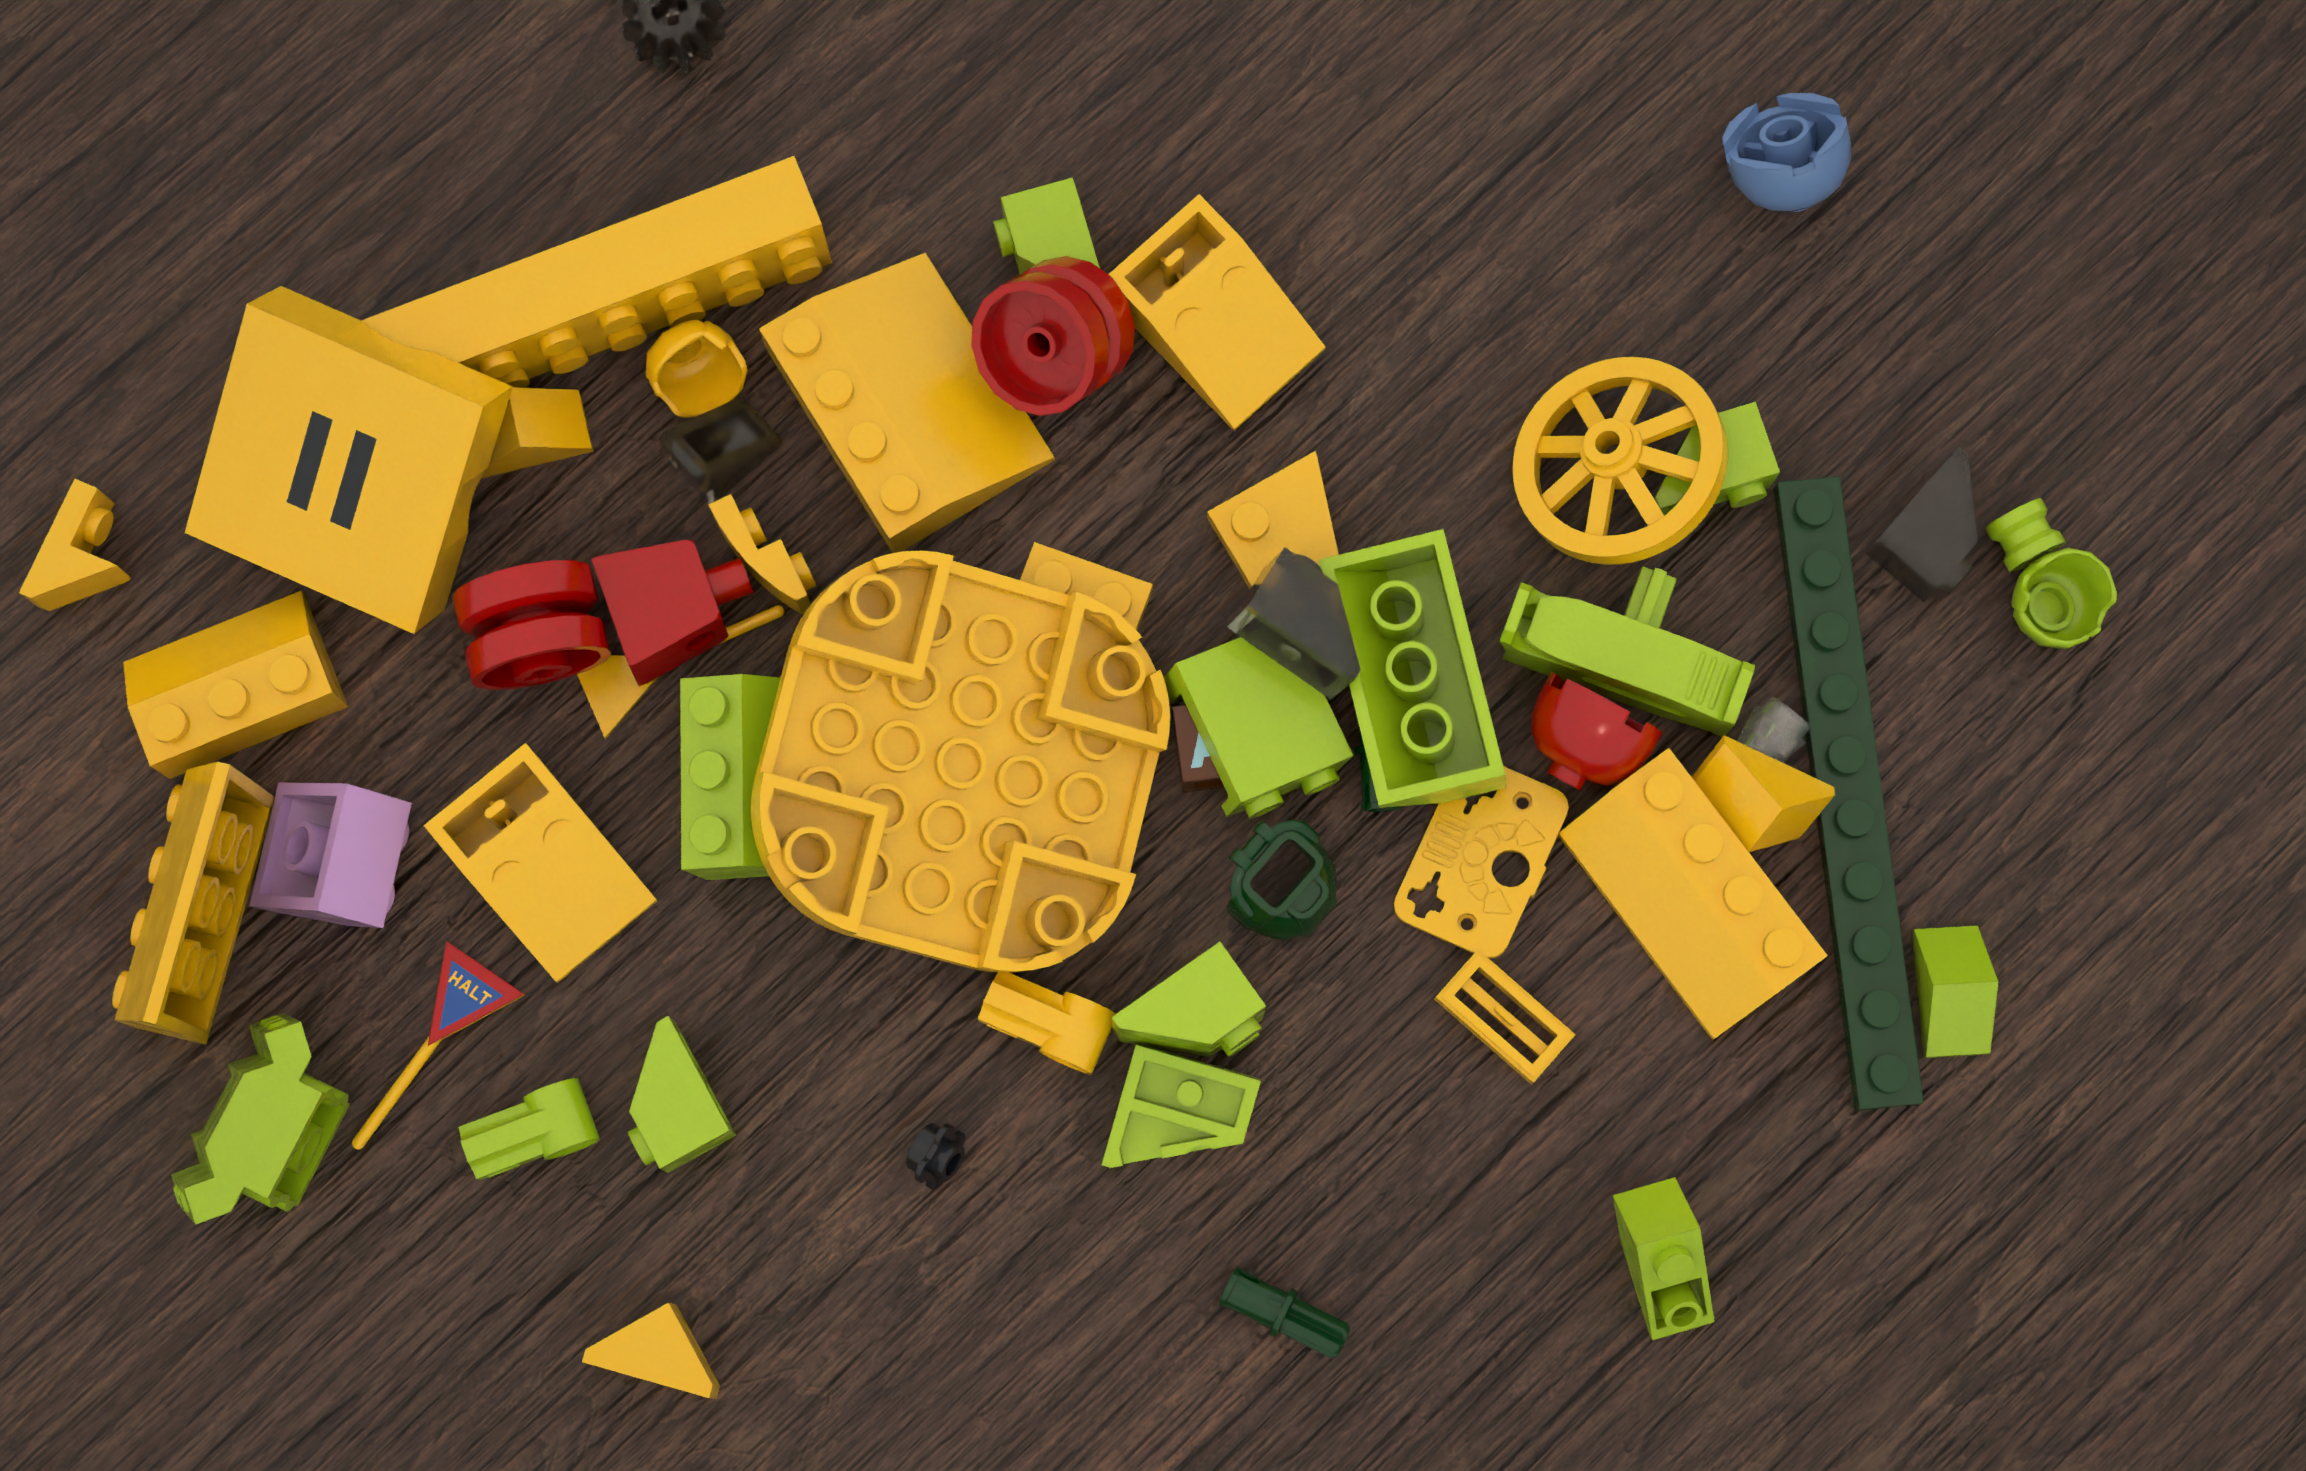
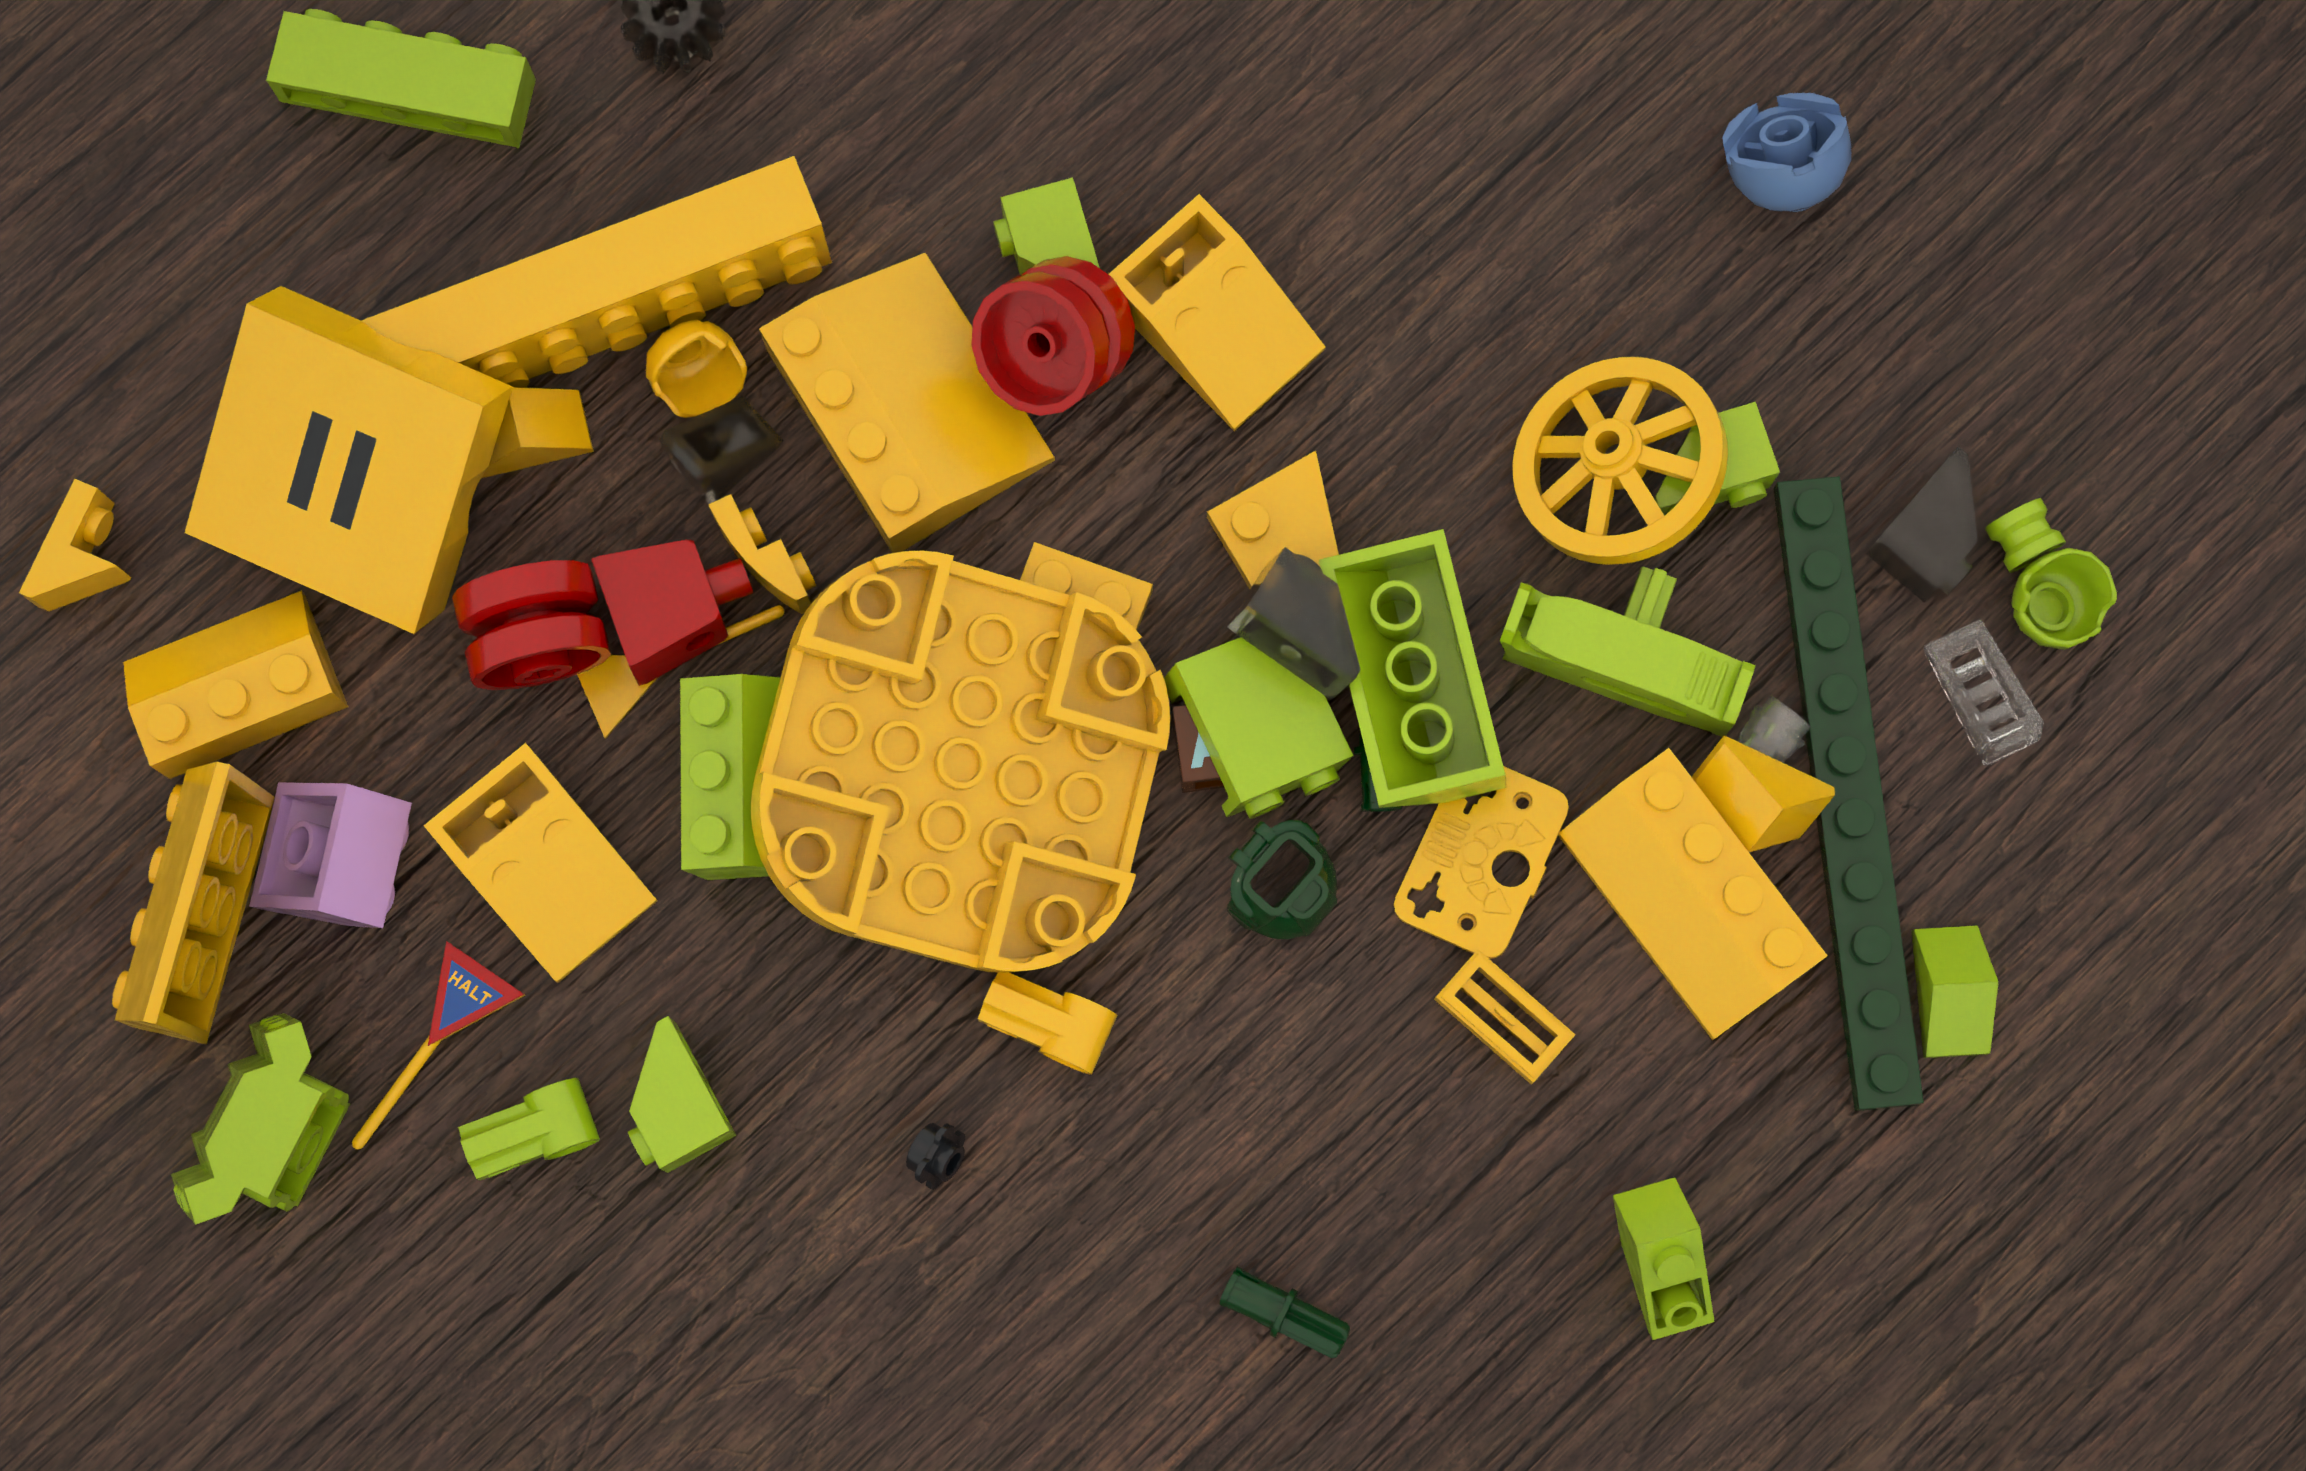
yellow slope [582,1302,720,1399] -> none
lime wing [1102,1043,1261,1168] -> none
lime slope [1112,942,1266,1057] -> none
red cylinder [1531,672,1663,791] -> none
none -> lime brick [266,9,536,148]
none -> clear slope [1924,619,2044,766]

